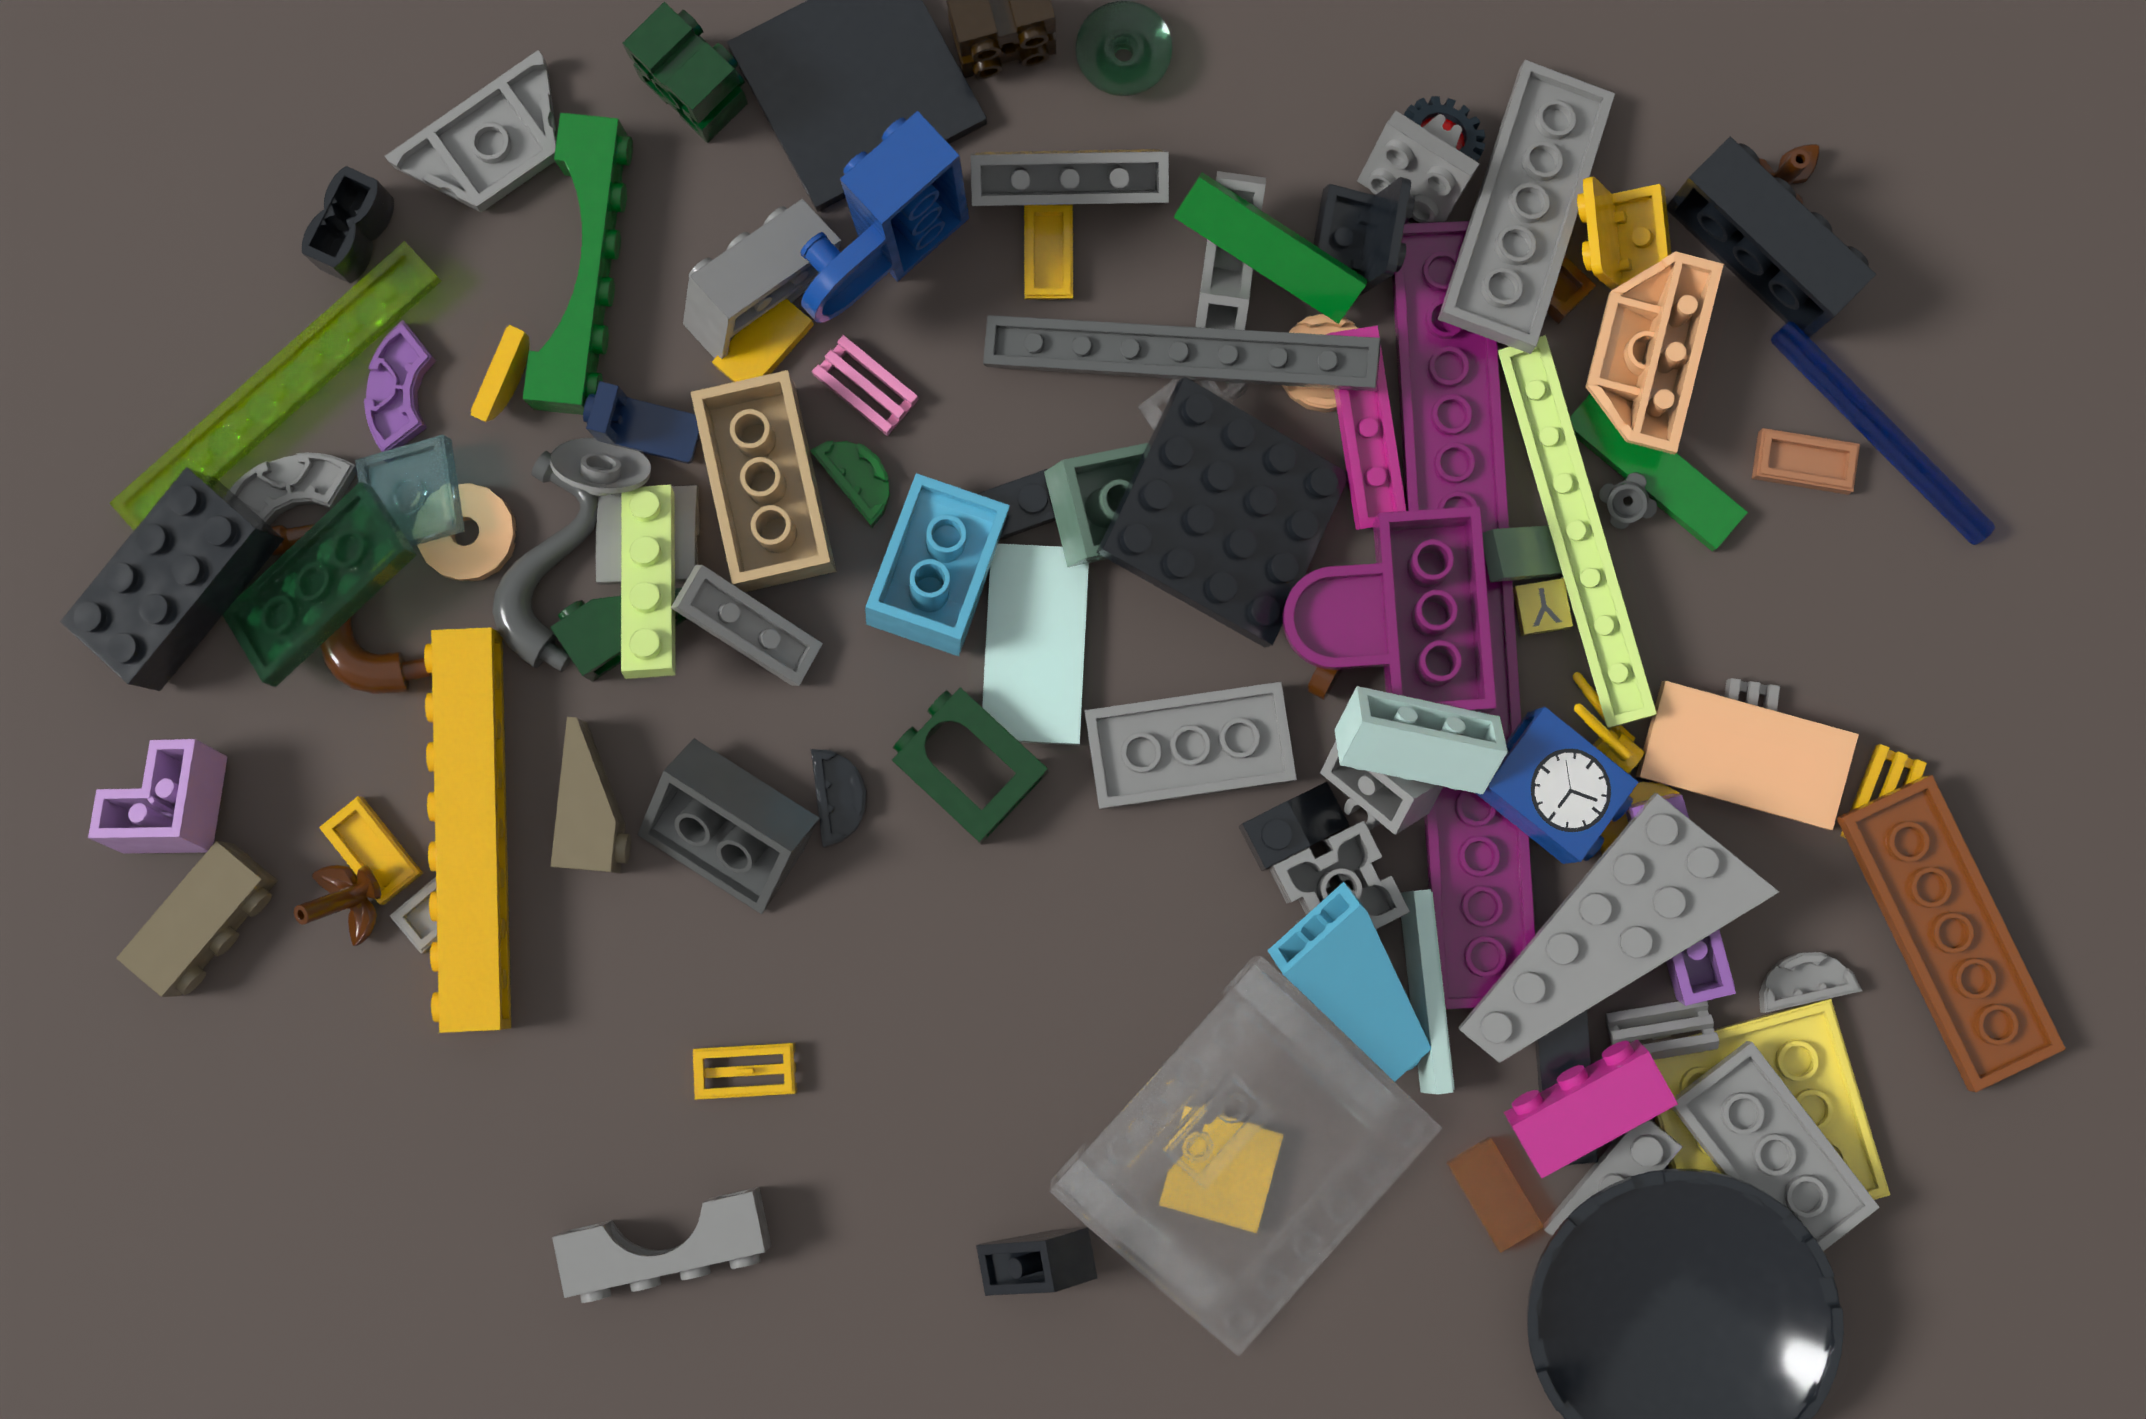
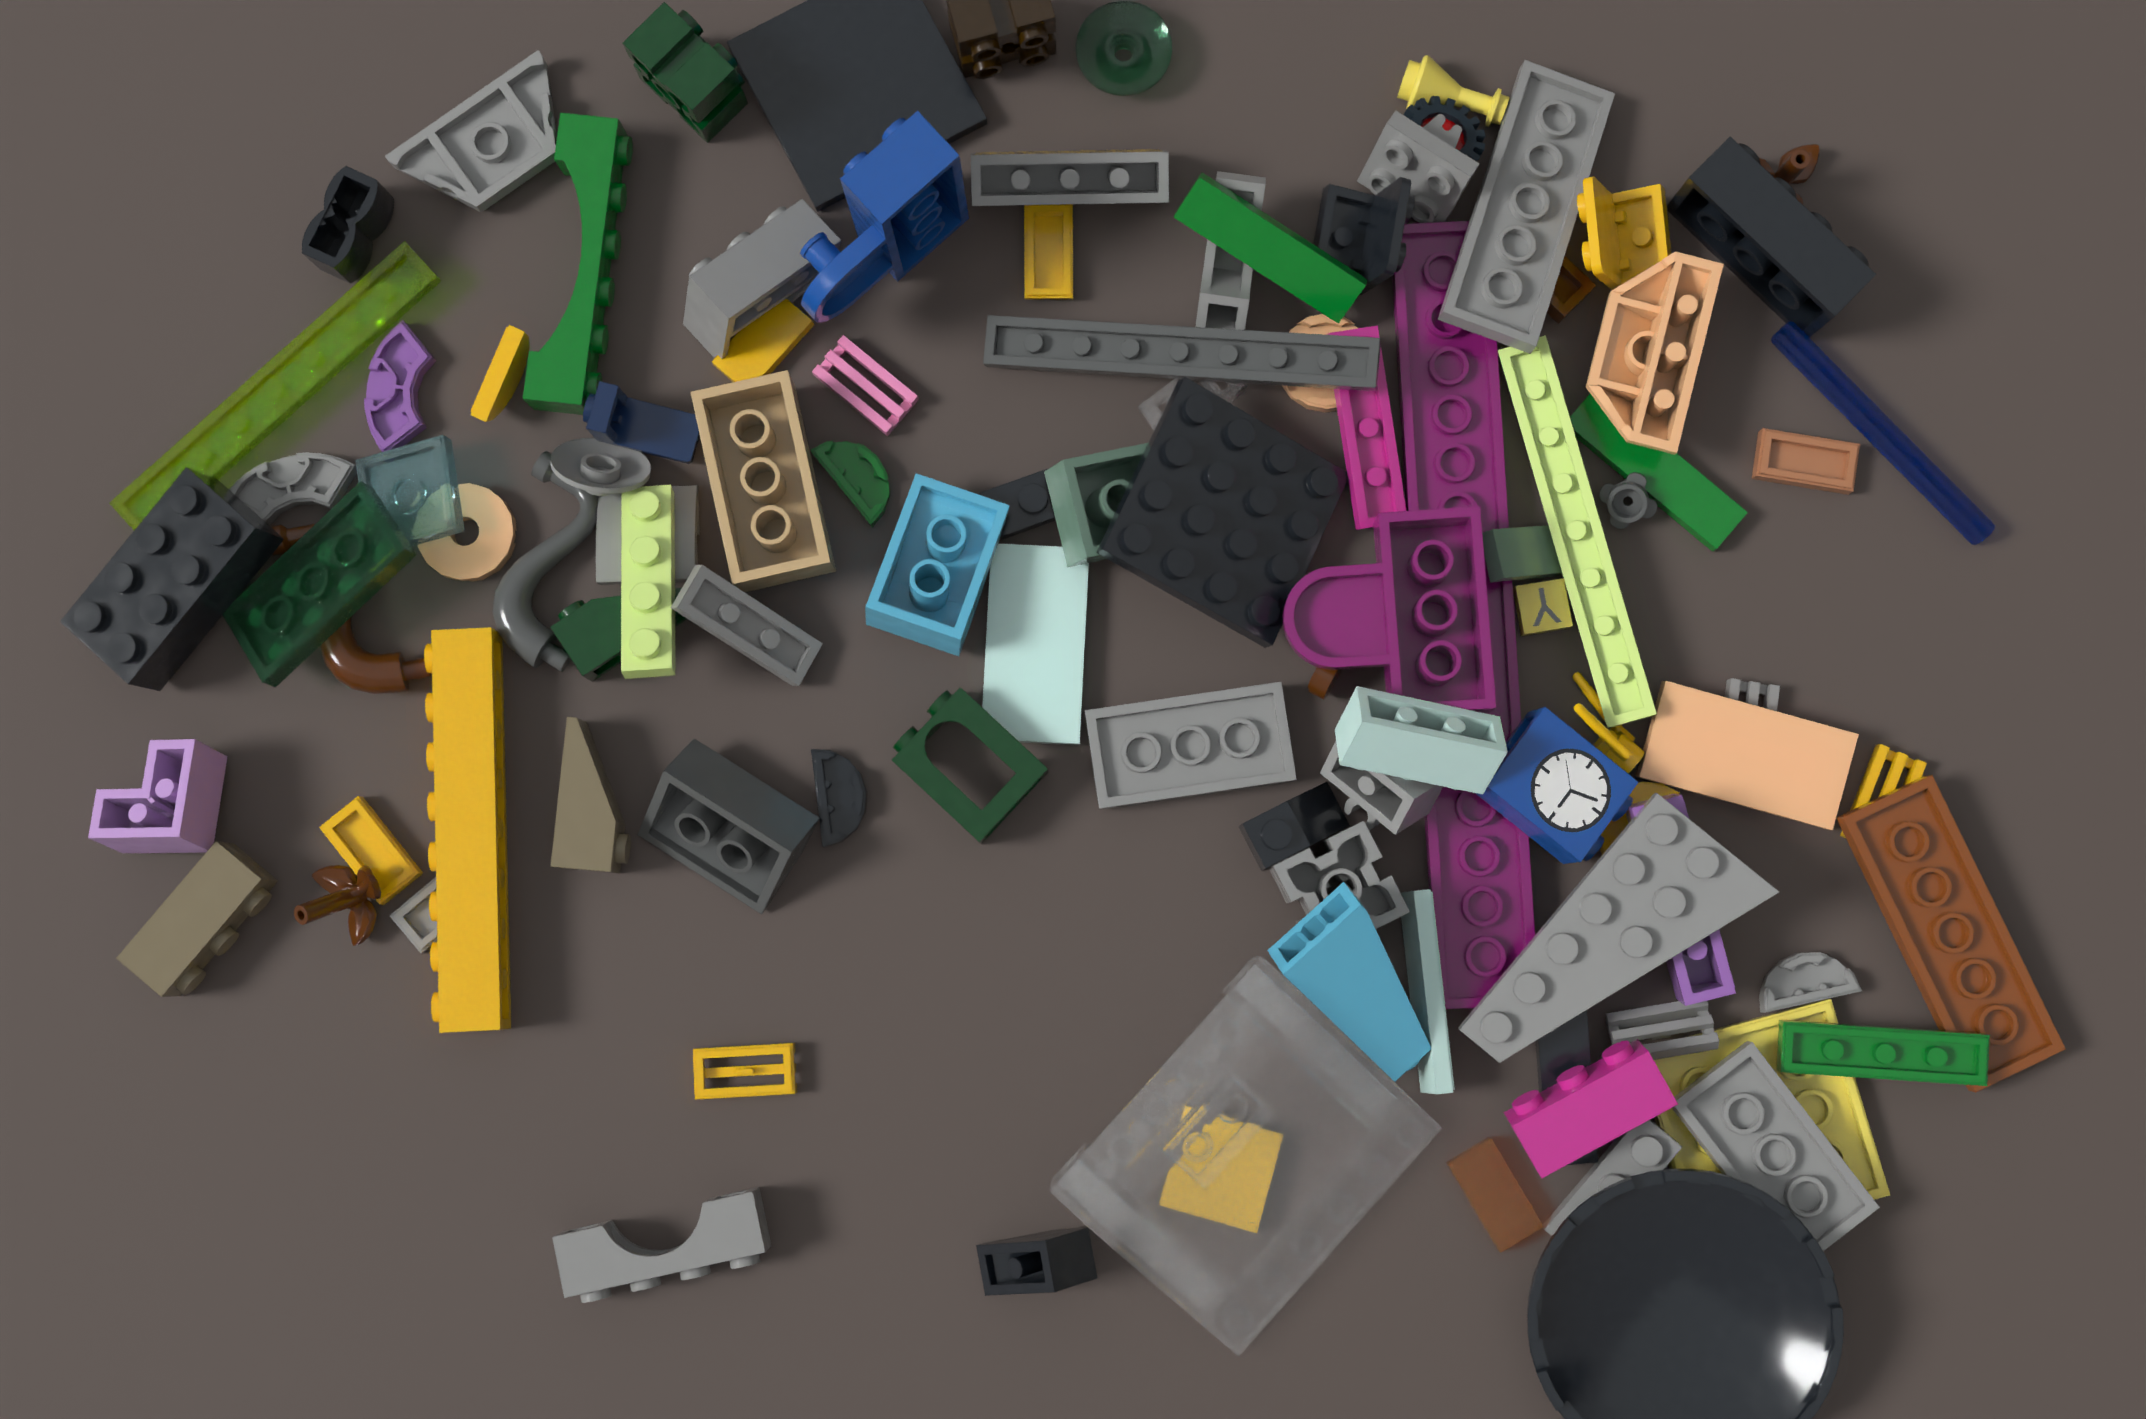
none -> light yellow piece [1397,55,1509,127]
none -> green tile [1777,1020,1990,1086]

